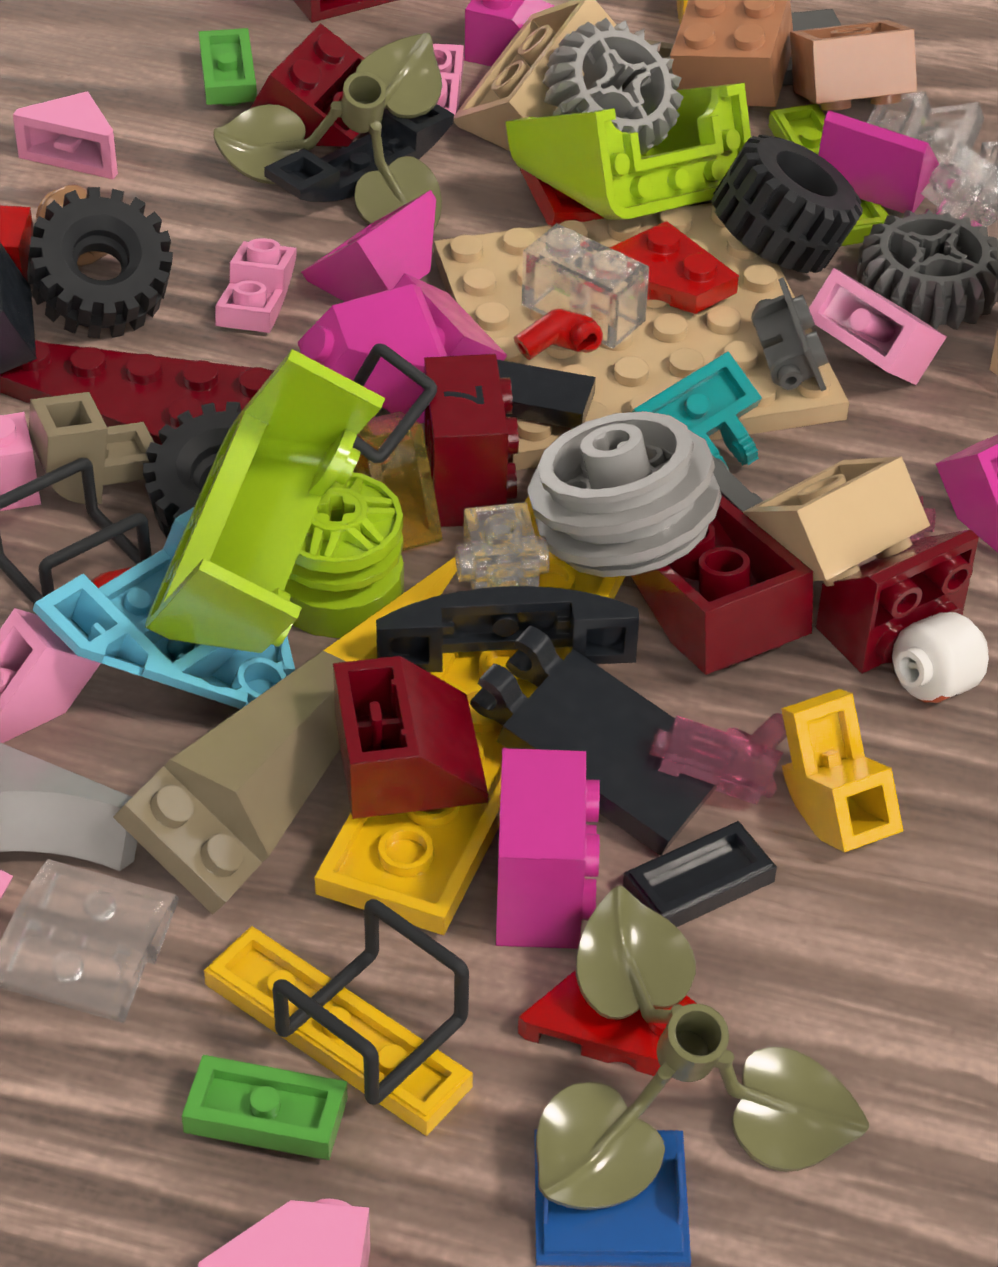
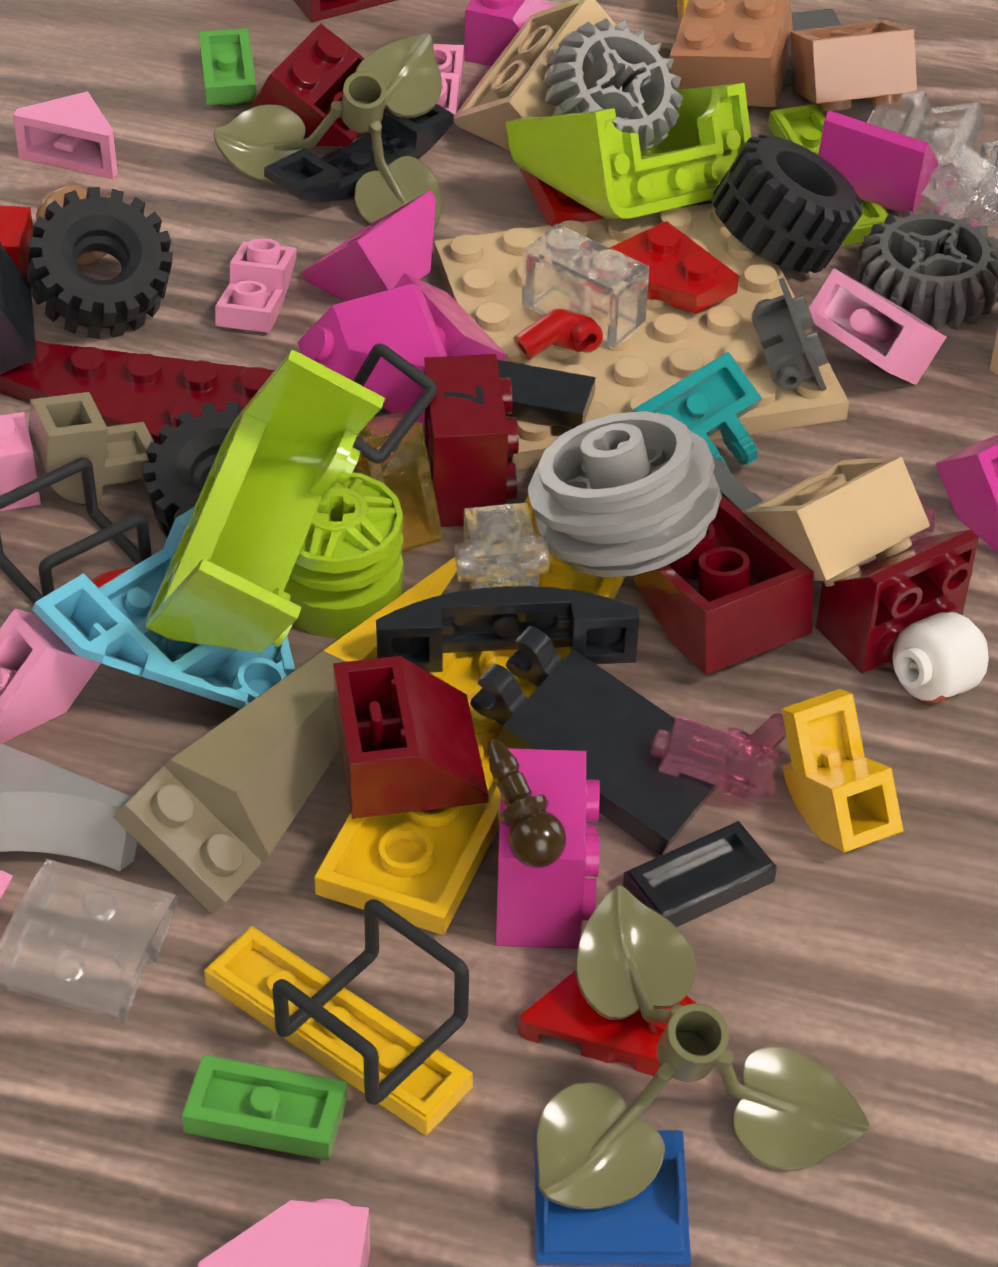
none -> dark brown bar [487,739,566,868]

